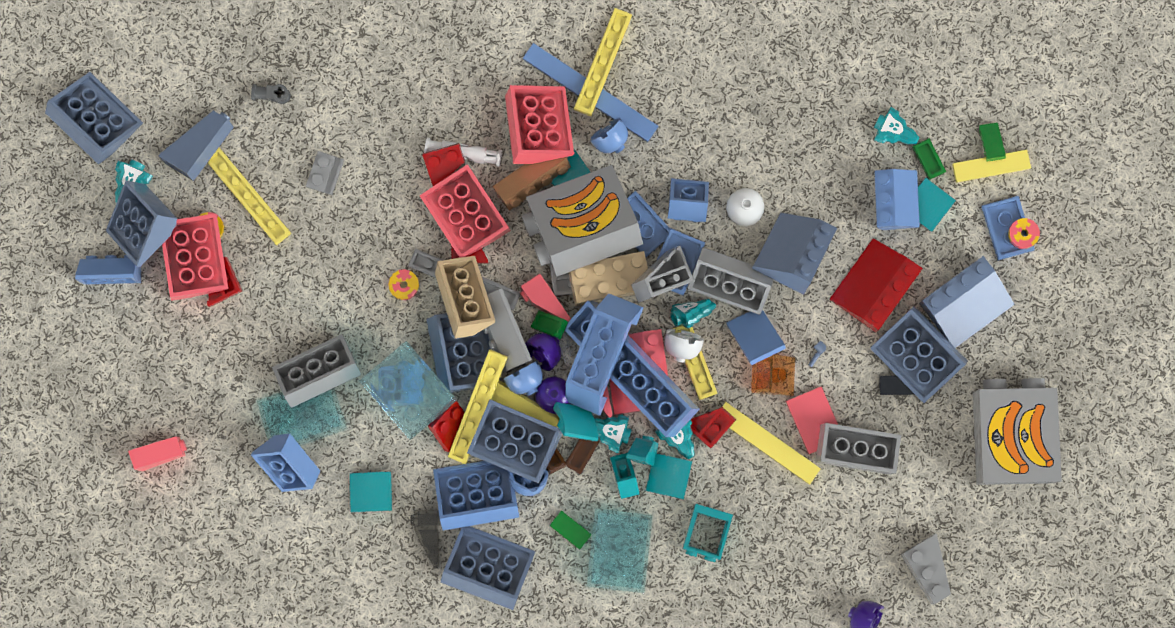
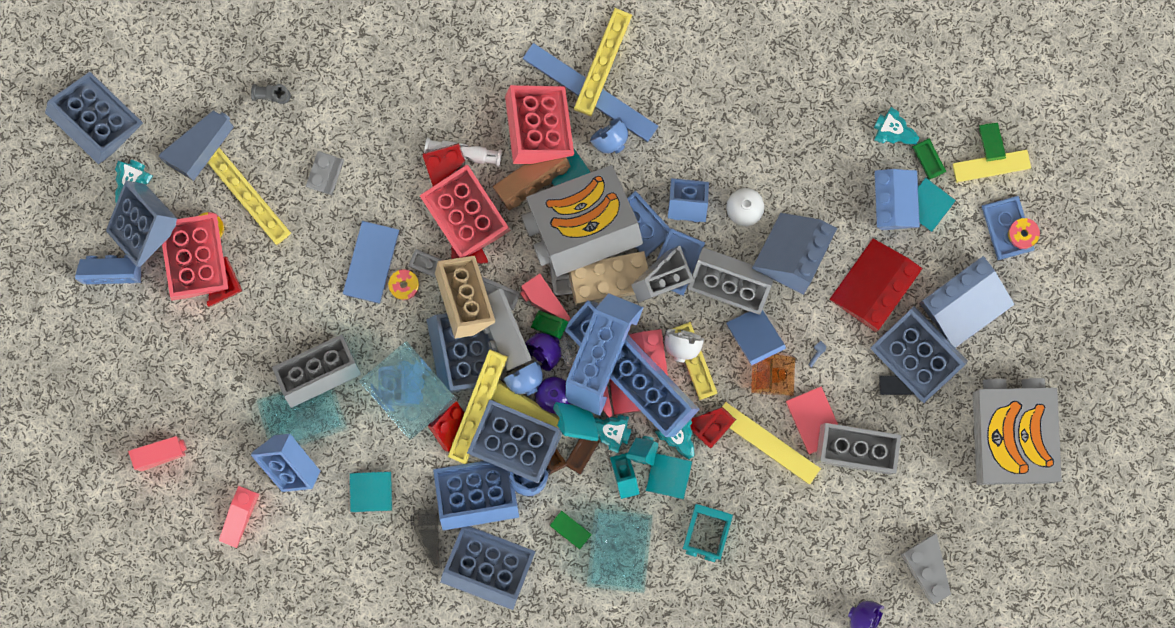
teal rock [670,299,716,328] -> none
none -> coral slope [219,486,260,548]
none -> medium blue tile [343,221,399,304]

